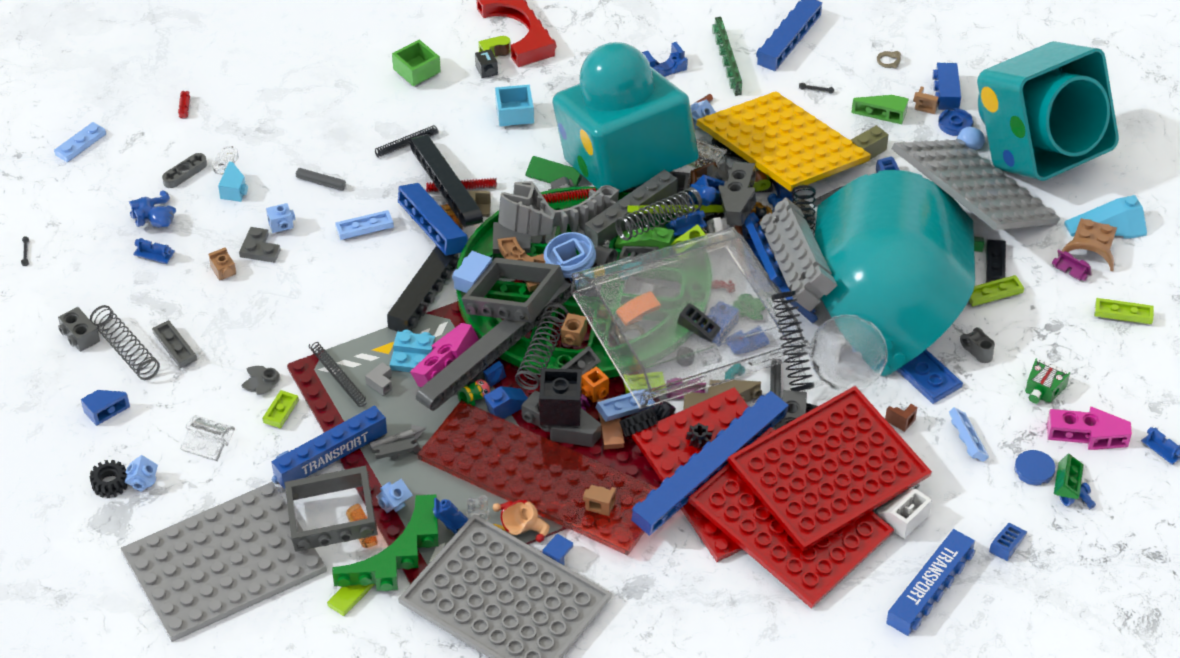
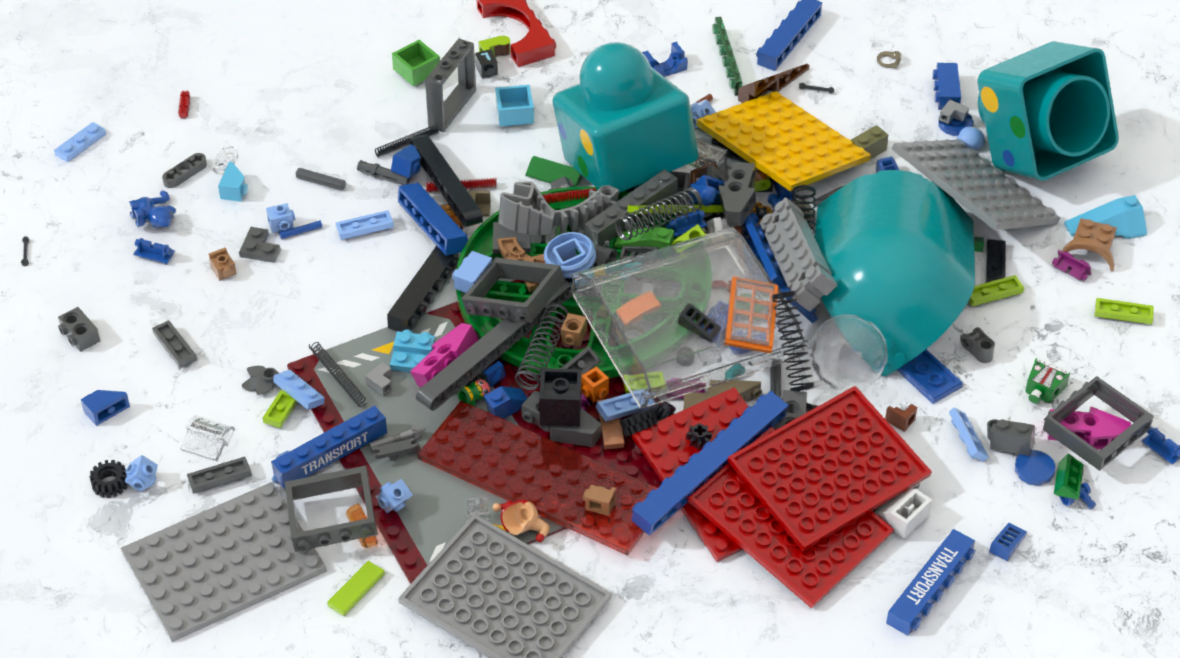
piece [90,305,160,380] -> none
green arch [332,494,439,591] -> none
blue hinge [433,498,468,534] -> none
blue panel [542,534,573,566] -> none
bright green slope [851,95,909,125] -> none
medium nougat bracket [913,87,939,114] -> none
none -> dark grey plate [187,456,252,494]
none -> light blue plate [273,370,324,410]
none -> blue piece [279,220,322,239]
none -> dark grey pin [357,160,411,185]
none -> blue slope [391,145,421,178]
none -> dark grey window [425,38,476,133]
none -> clear piece [724,276,778,354]
none -> reddish brown wedge [738,64,810,103]
none -> light grey piece [939,100,969,124]
none -> dark grey hinge [987,419,1035,456]
none -> dark grey window [1043,376,1154,471]

